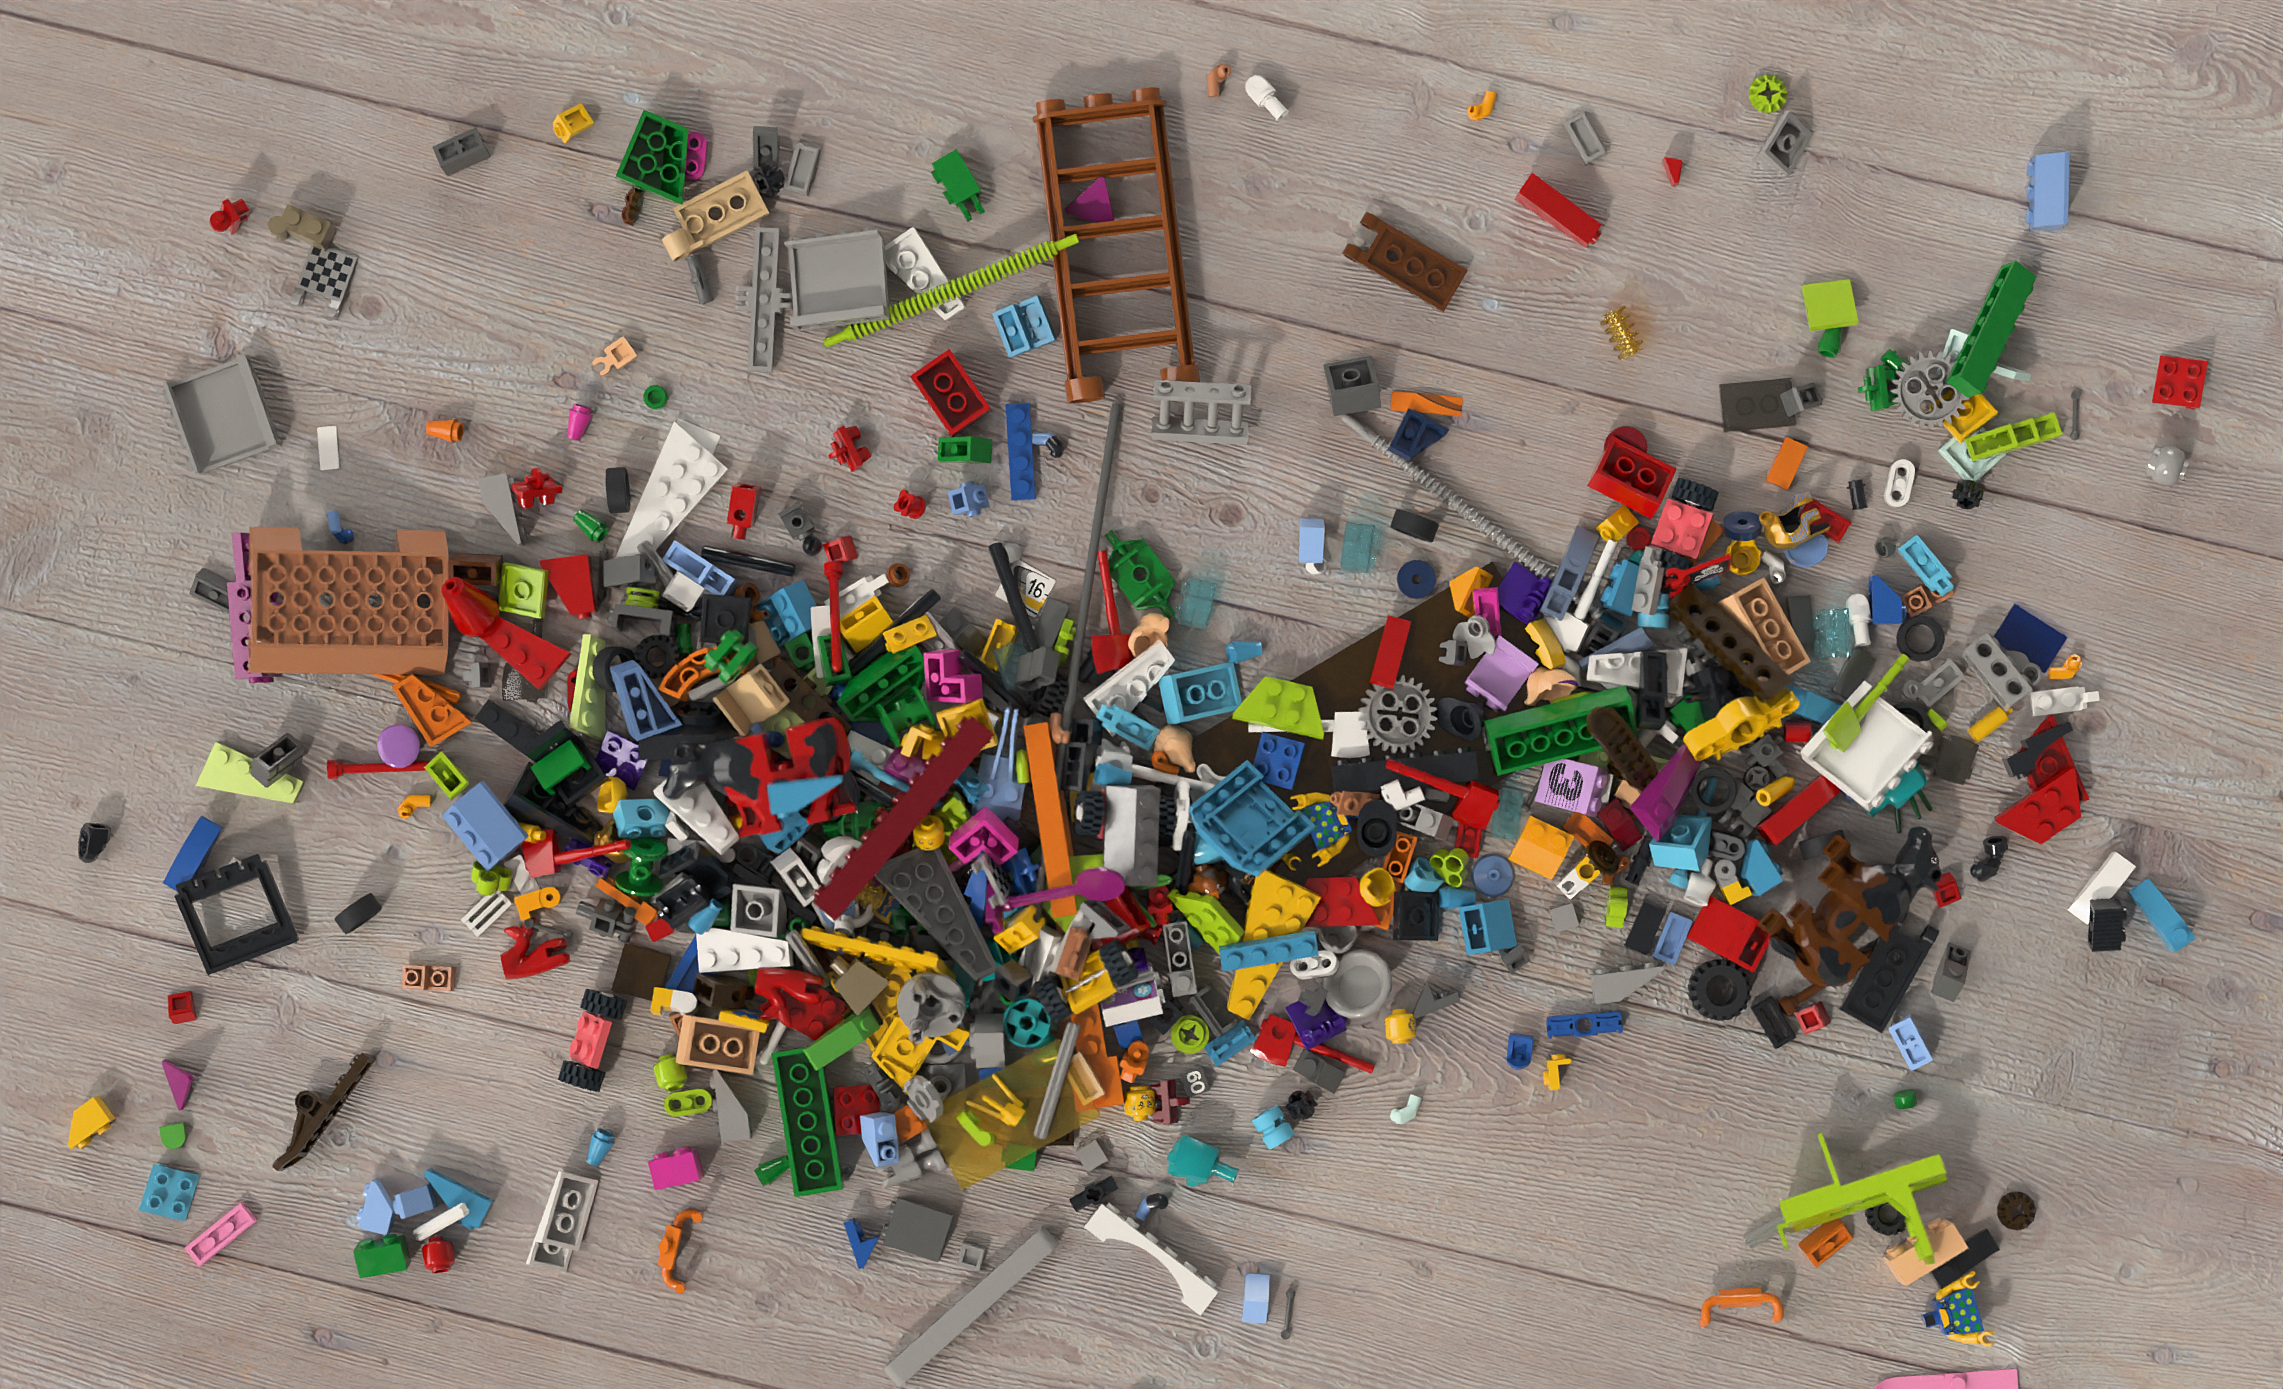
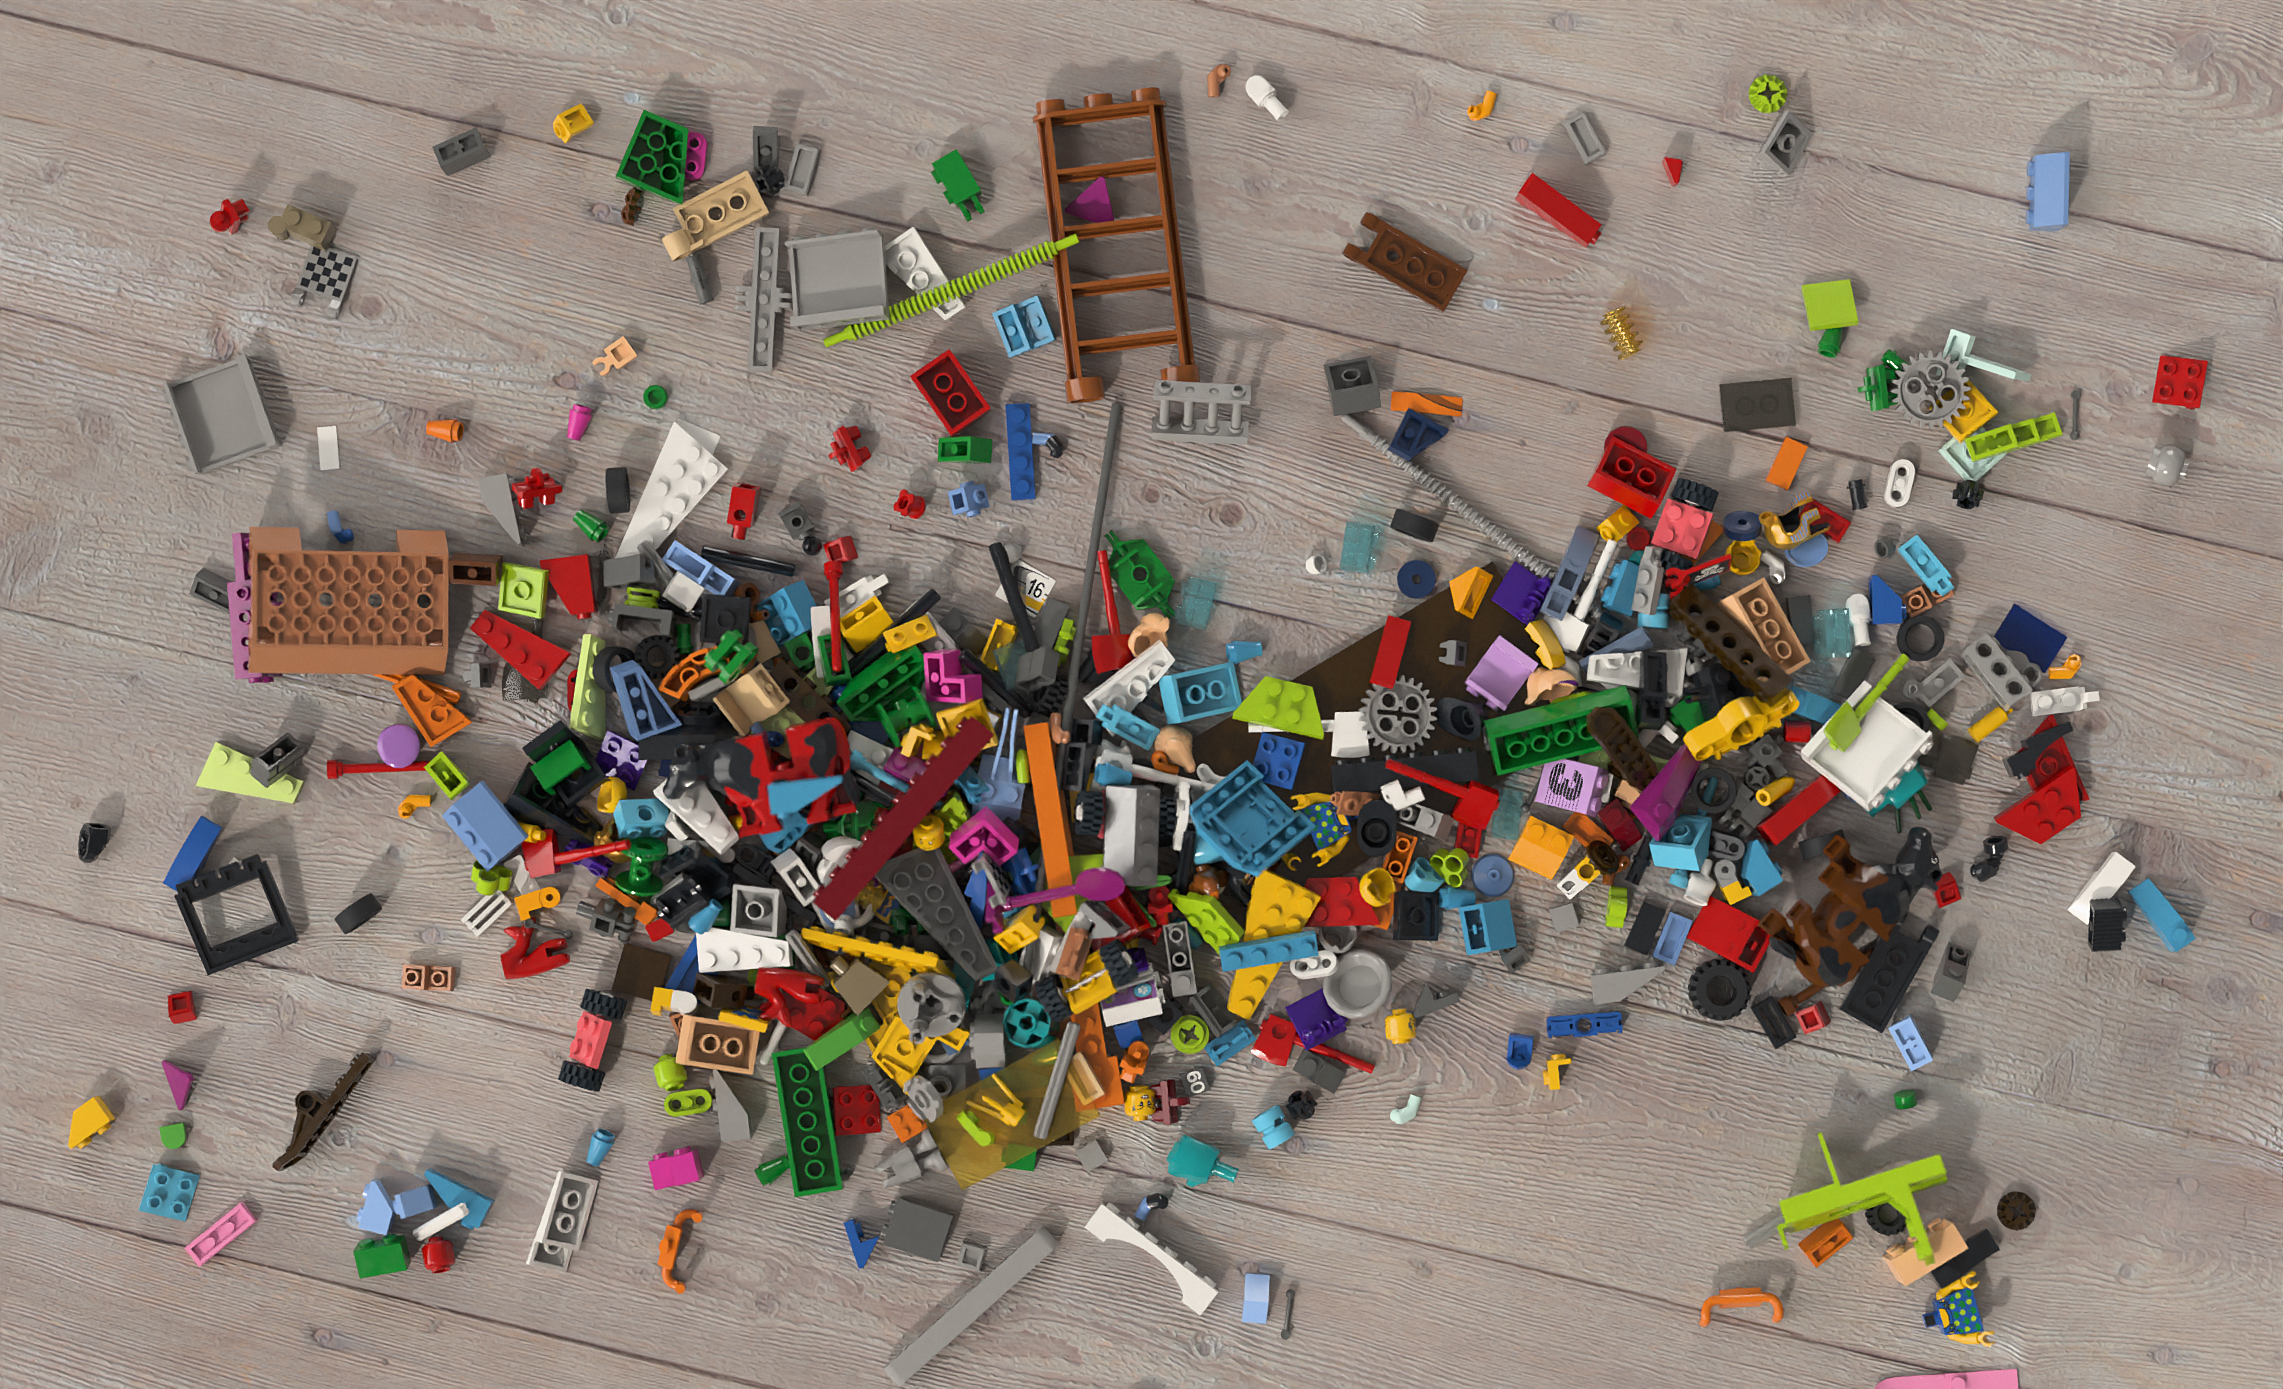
red cone [441,577,499,637] -> none
black plate [474,699,539,761] -> none
green pin [789,917,809,935] -> none
light blue slope [860,1112,899,1167] -> none
dark orange plate [887,563,910,587] -> none
black axle [1069,1175,1118,1212] -> none
dark grey tile [1298,987,1328,1017] -> none
light blue slope [1299,518,1325,563] -> none
dark grey tile [1424,788,1450,804] -> none
light grey plate [1453,615,1496,659] -> none
dark pink tile [1473,587,1501,636] -> none
dark grey slope [1780,382,1822,417] -> none
green brick [1946,260,2037,398] -> none

